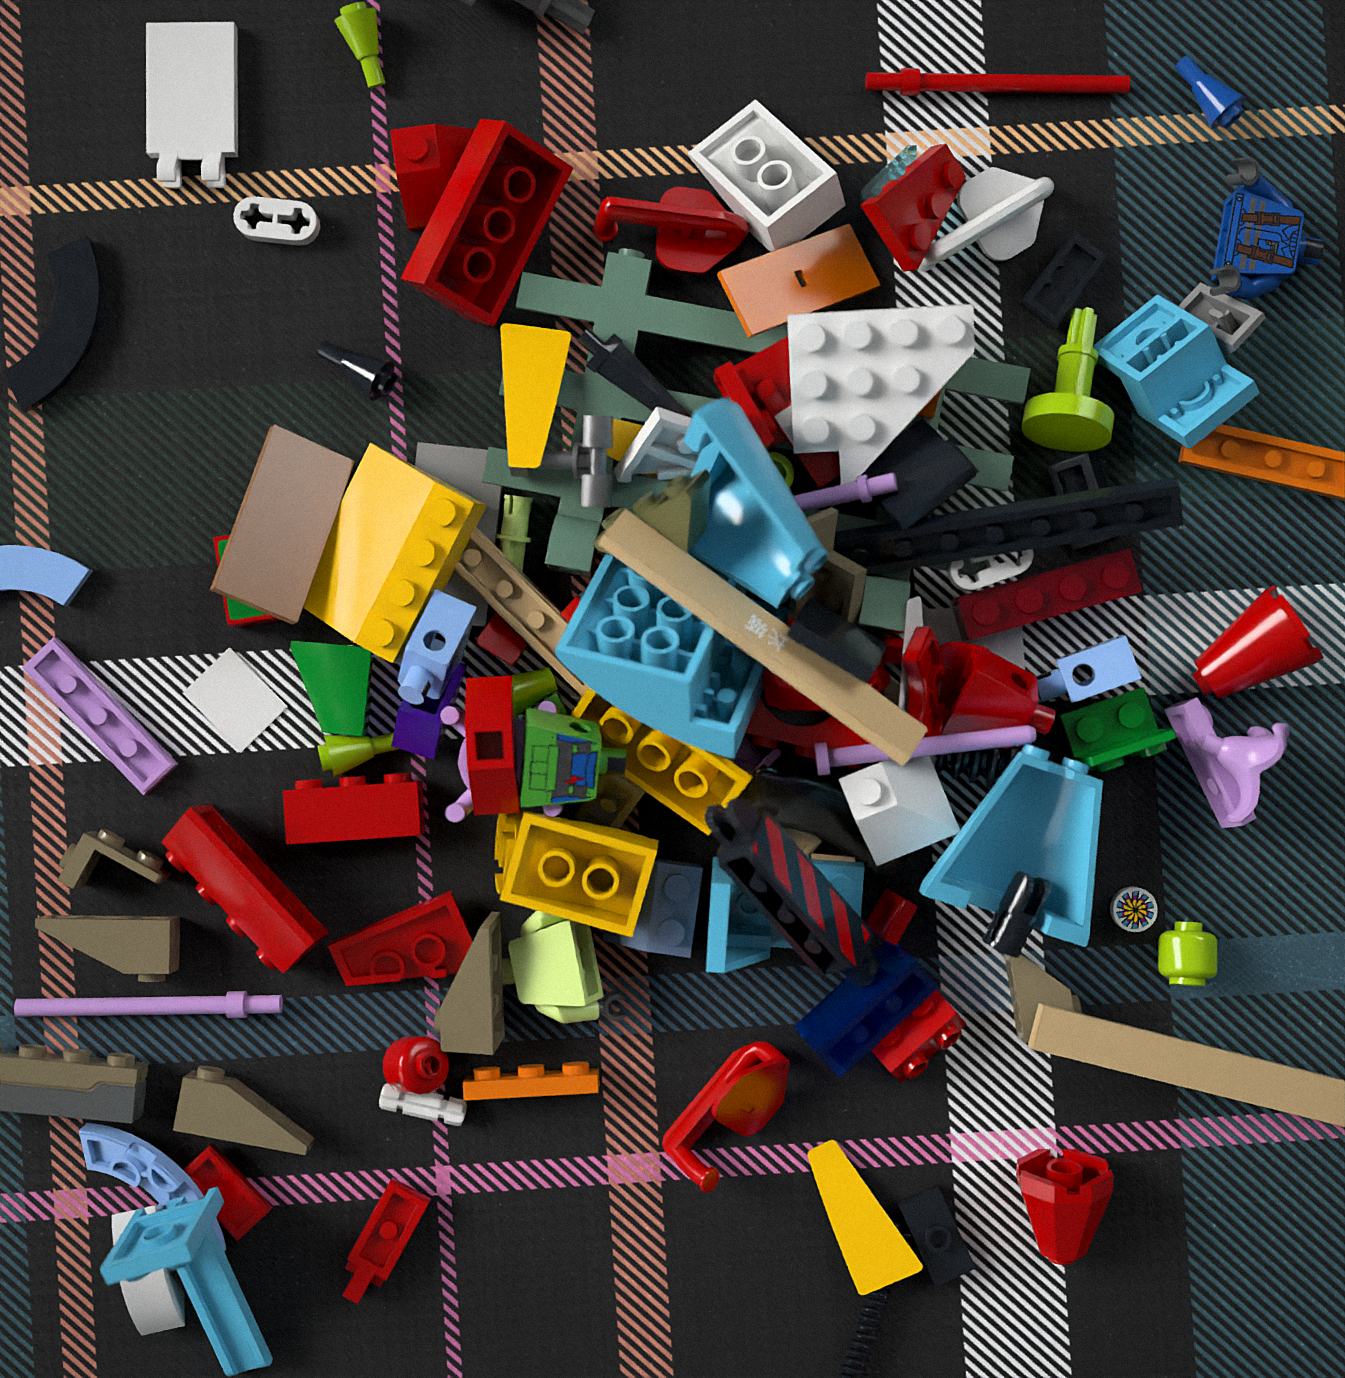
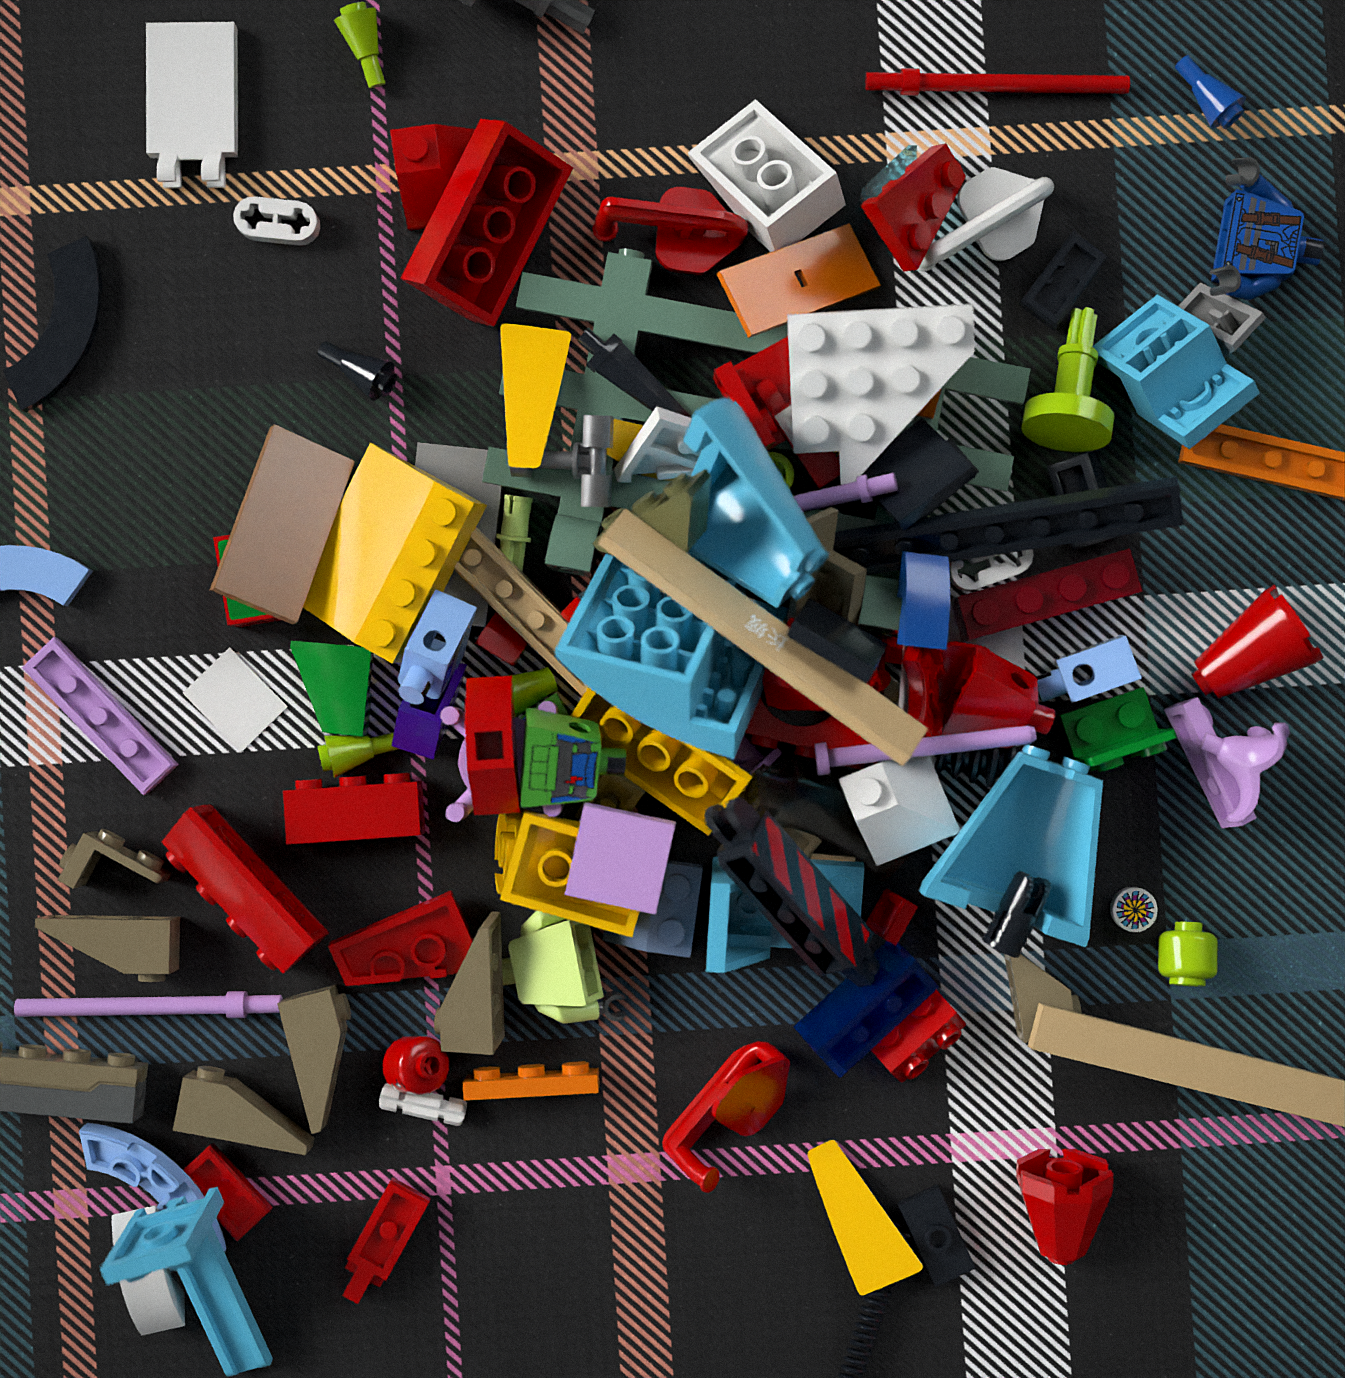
none -> dark tan slope [277,984,351,1134]
none -> lavender tile [565,802,675,914]
none -> blue slope [897,552,950,650]

